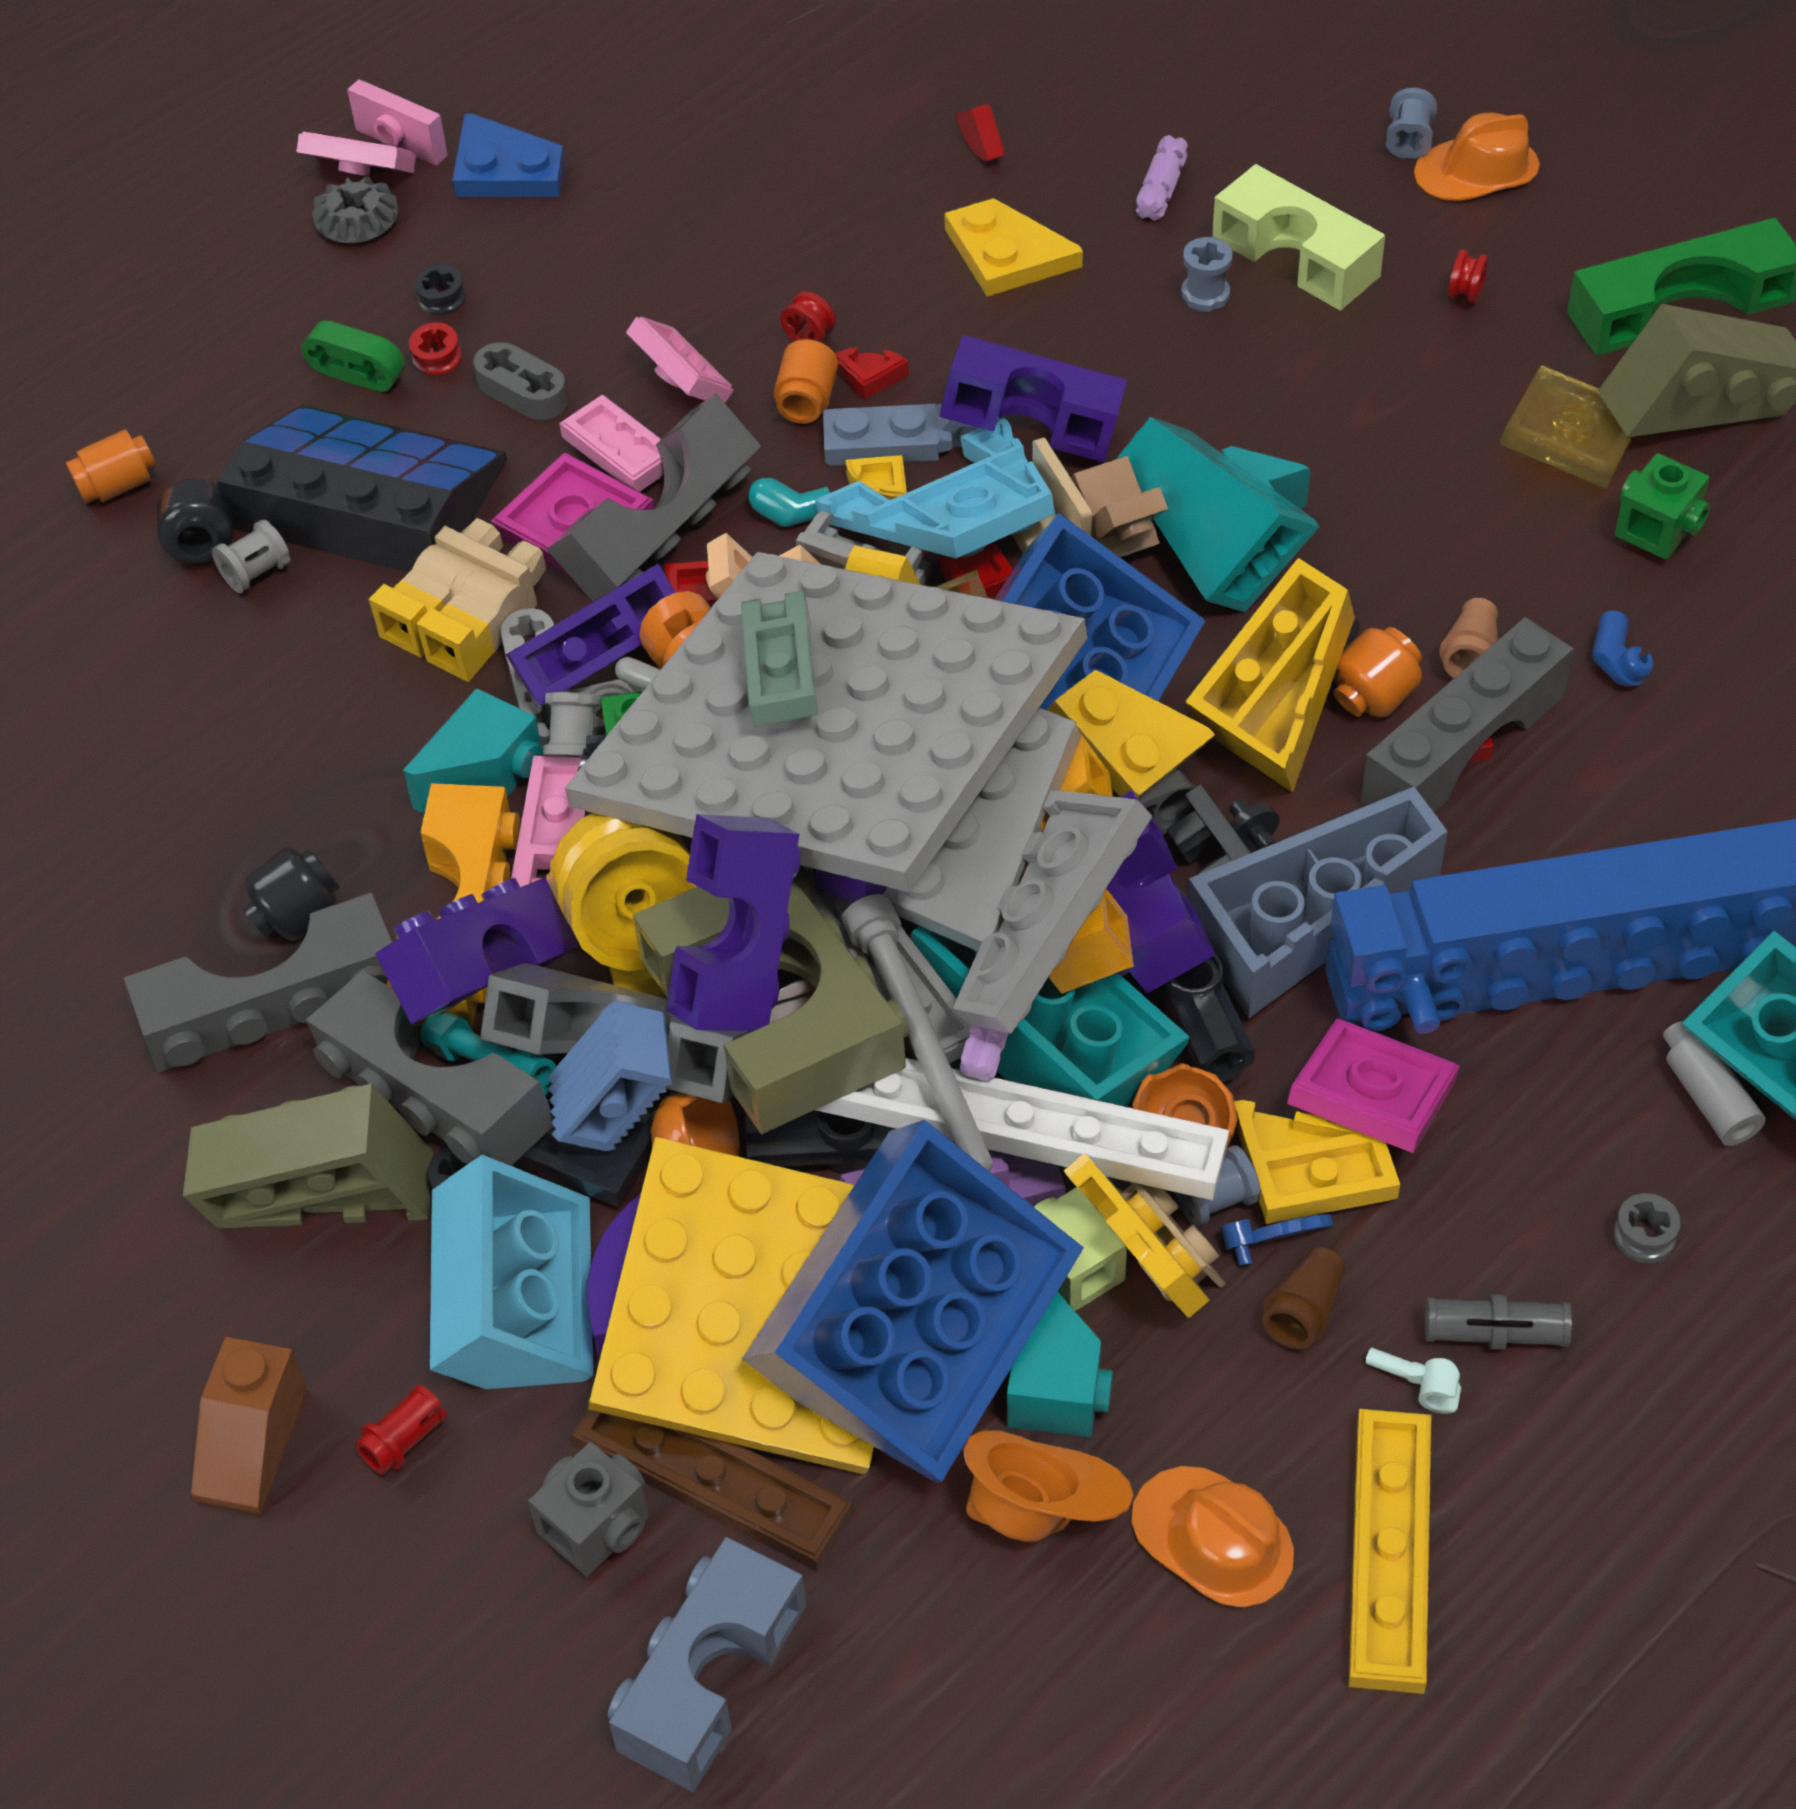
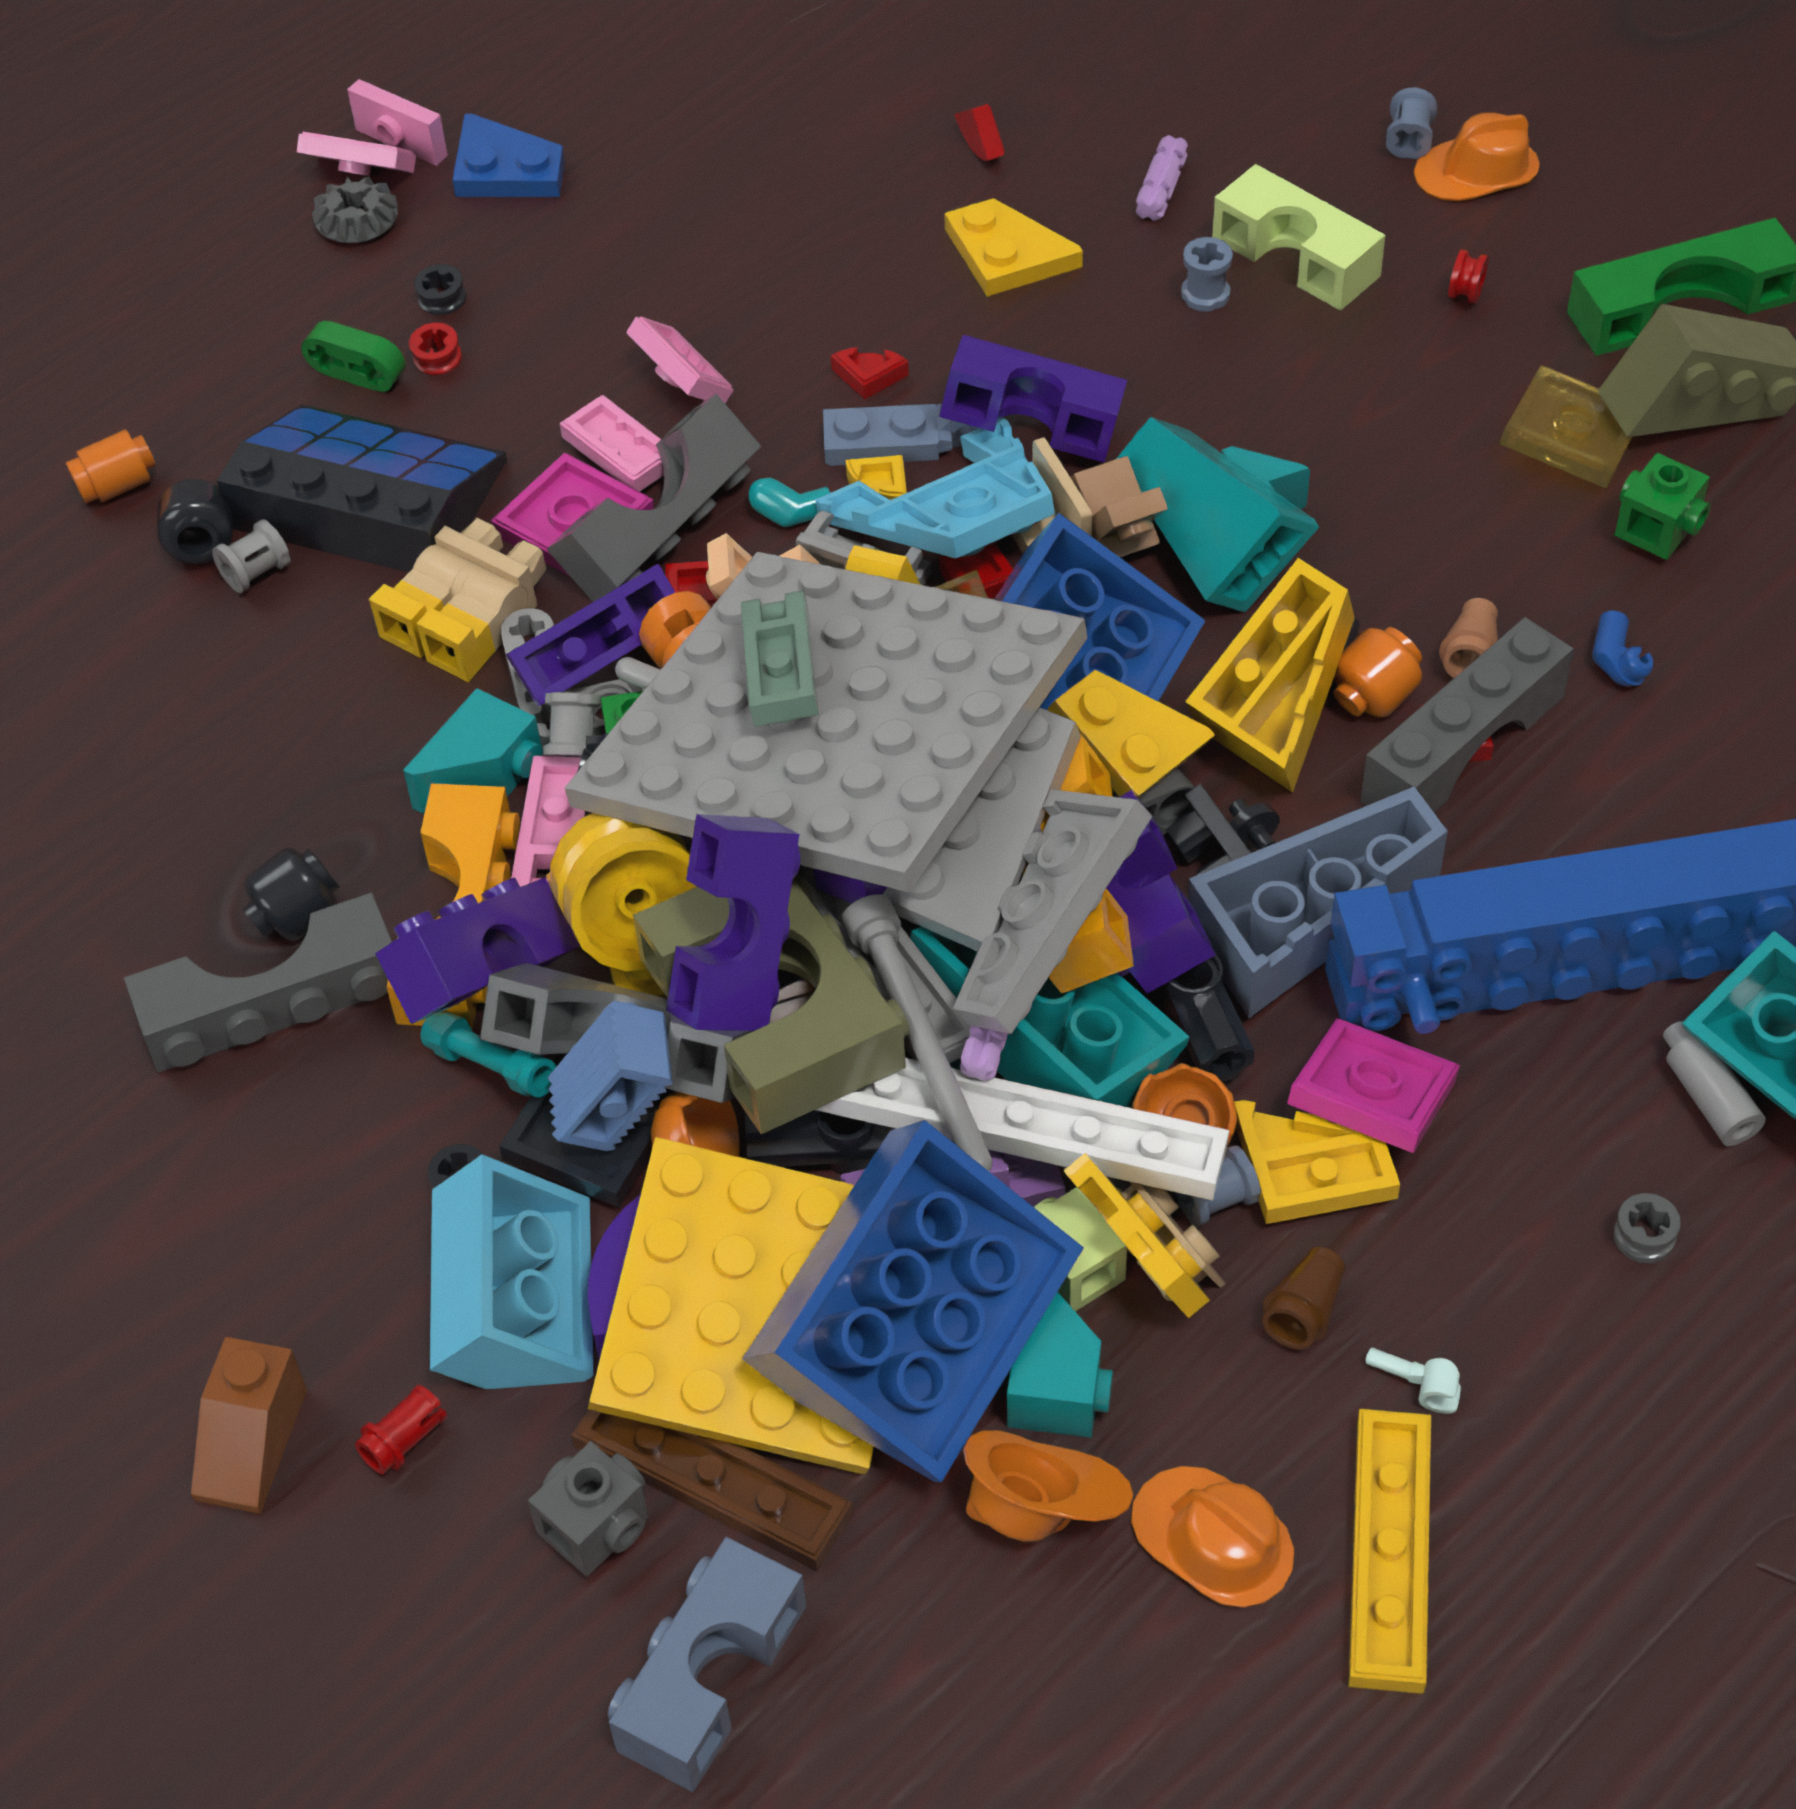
olive wedge [183,1084,434,1229] -> none
dark grey arch [306,970,554,1166] -> none
dark grey beam [473,342,568,420] -> none
orange brick [773,339,838,424] -> none
red bush [780,292,836,343] -> none
blue piece [1220,1214,1333,1266] -> none
dark grey pin [1425,1293,1572,1350] -> none

